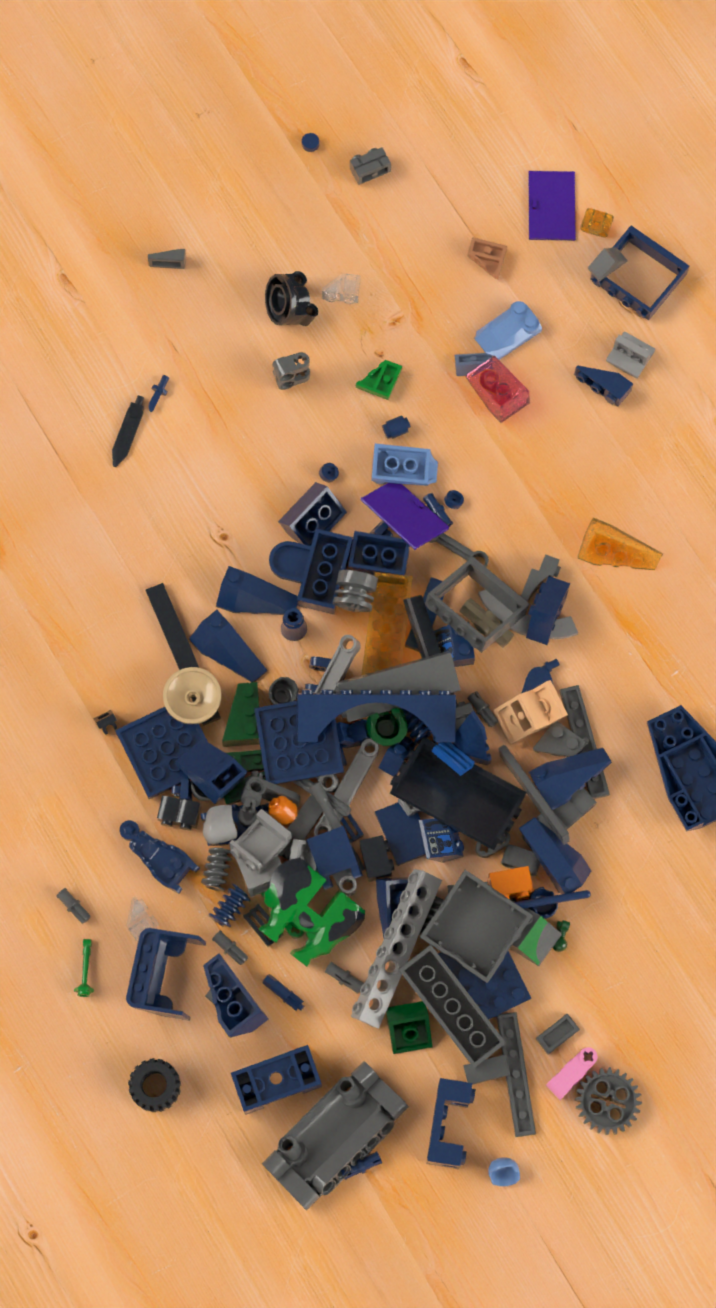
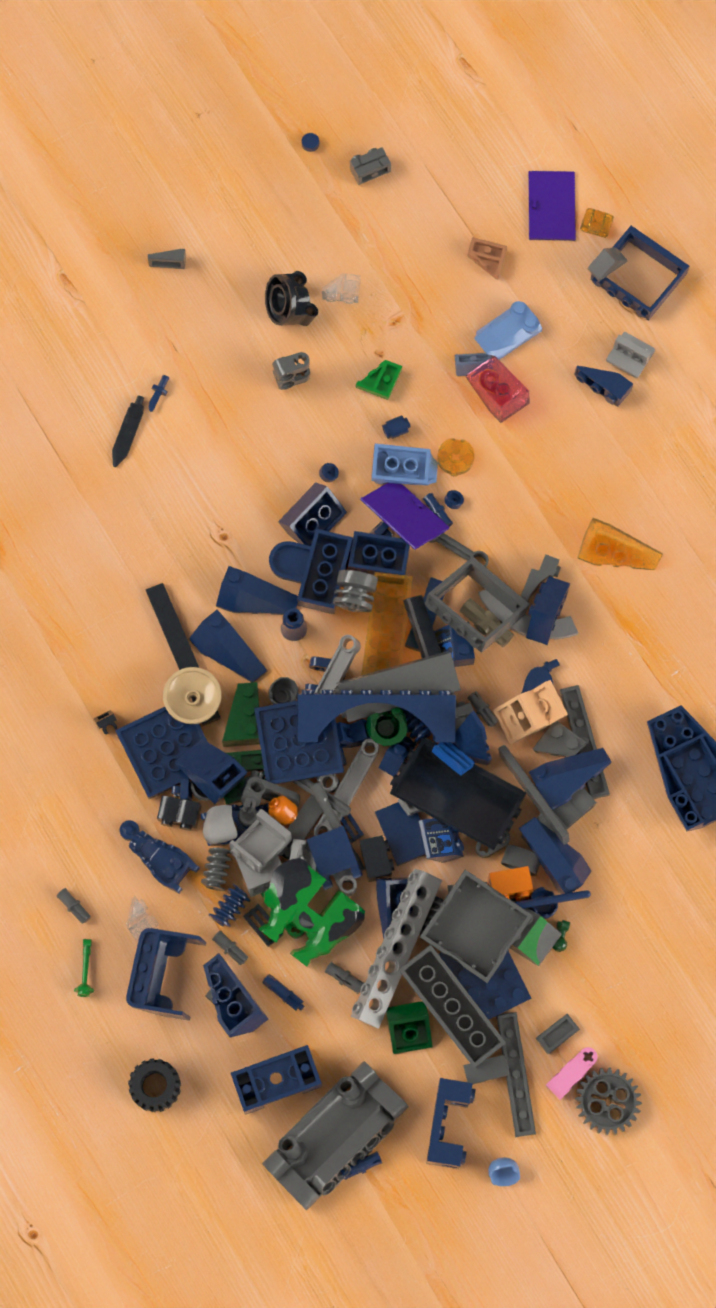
none -> clear yellow plate [437,438,474,477]

